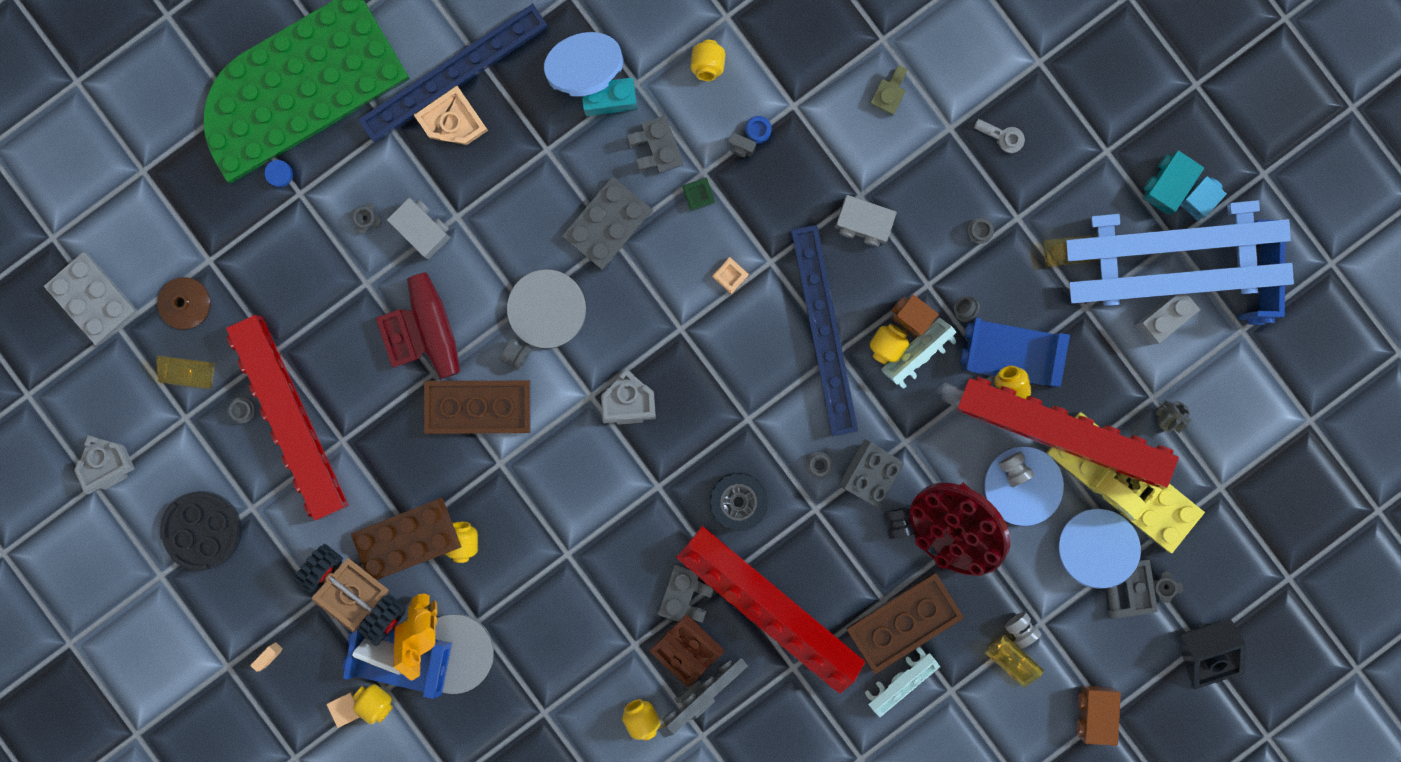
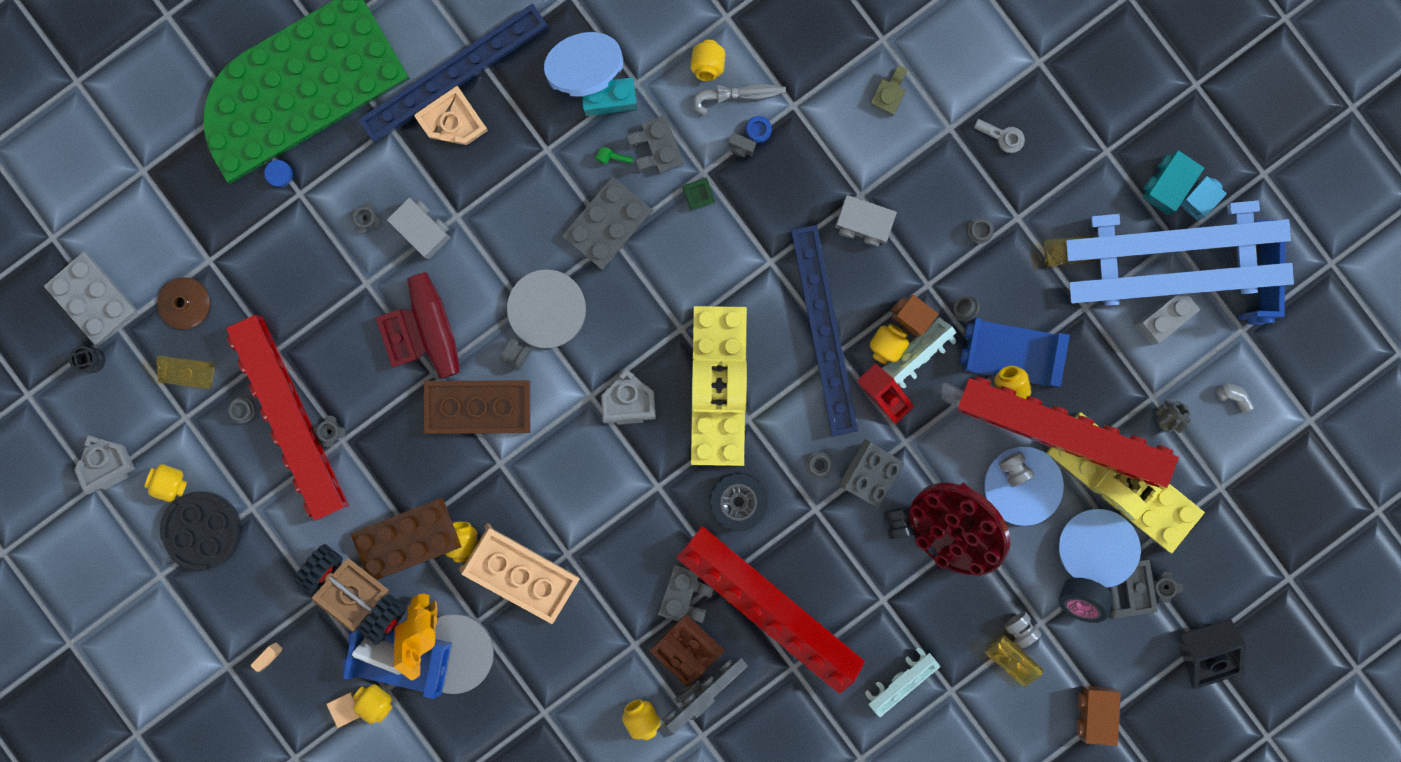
light nougat tile [712,257,749,294] -> none
reddish brown plate [846,572,964,674] -> none
none -> black wheel [69,346,106,373]
none -> yellow head [144,464,187,502]
none -> dark grey plate [314,416,346,447]
none -> light nougat plate [459,523,580,624]
none -> green hand [595,147,633,165]
none -> light yellow piece [691,306,747,466]
none -> light grey piece [693,84,786,115]
none -> red slope [856,363,914,425]
none -> black wheel [1058,578,1113,623]
none -> light grey arm [1217,383,1254,414]

